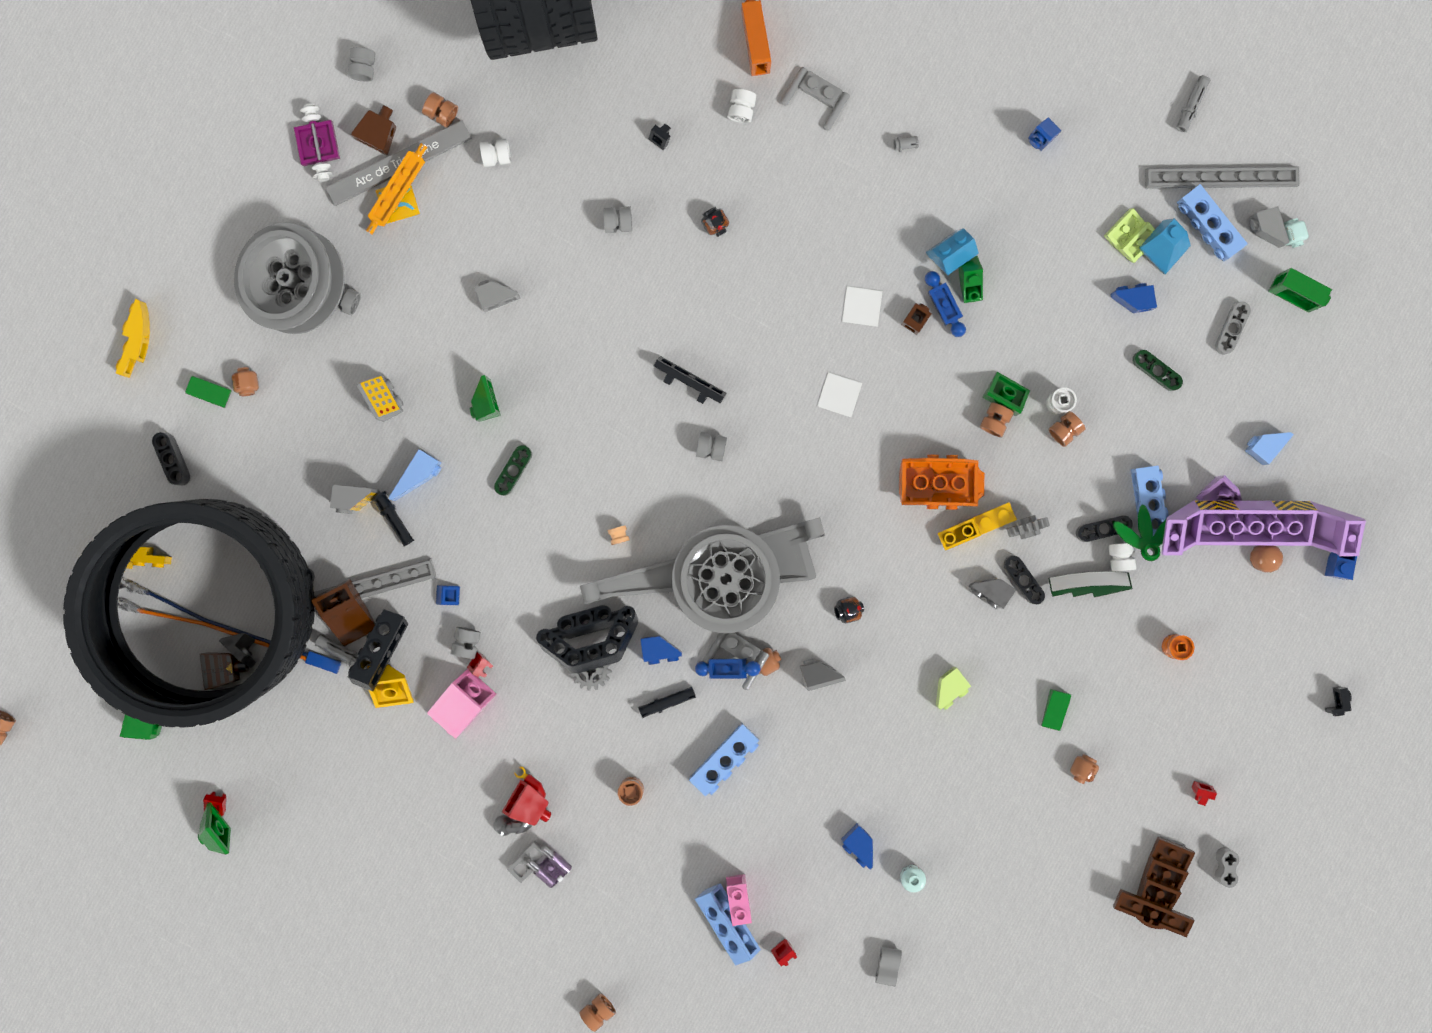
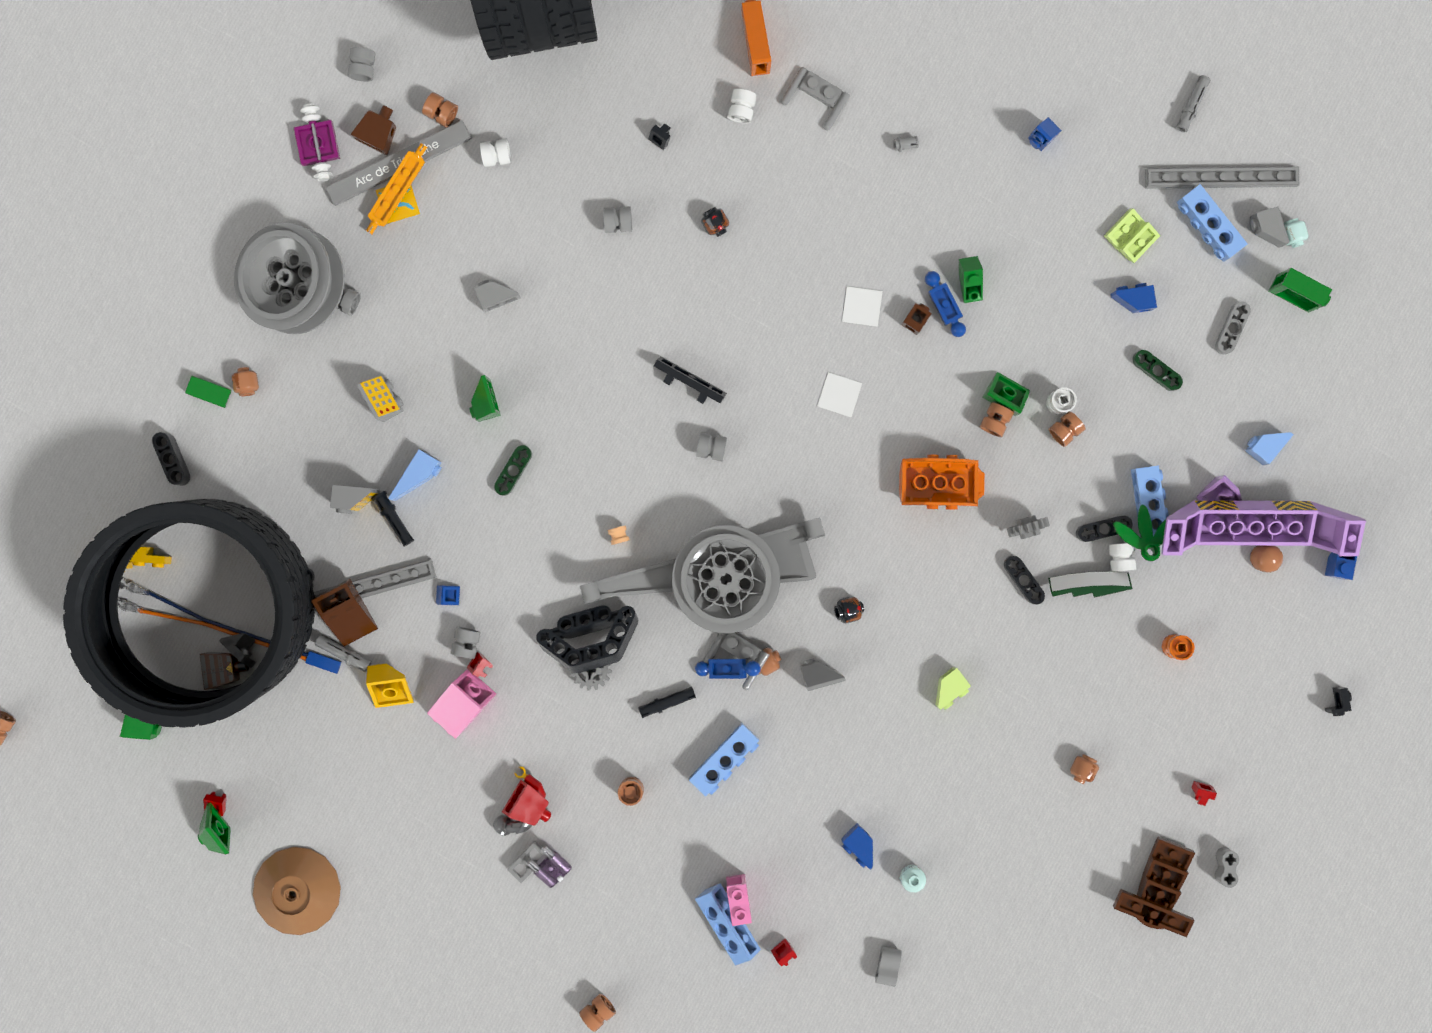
yellow slope [115,299,150,378] -> none
black brick [348,609,408,691] -> none
blue slope [640,635,682,665] -> none
dark azure slope [926,228,979,275] -> none
yellow slope [937,502,1017,551] -> none
flat silver slope [969,579,1016,610] -> none
green slope [1041,689,1071,731] -> none
dark azure slope [1139,218,1191,274] -> none
none -> medium nougat dish [253,847,341,935]

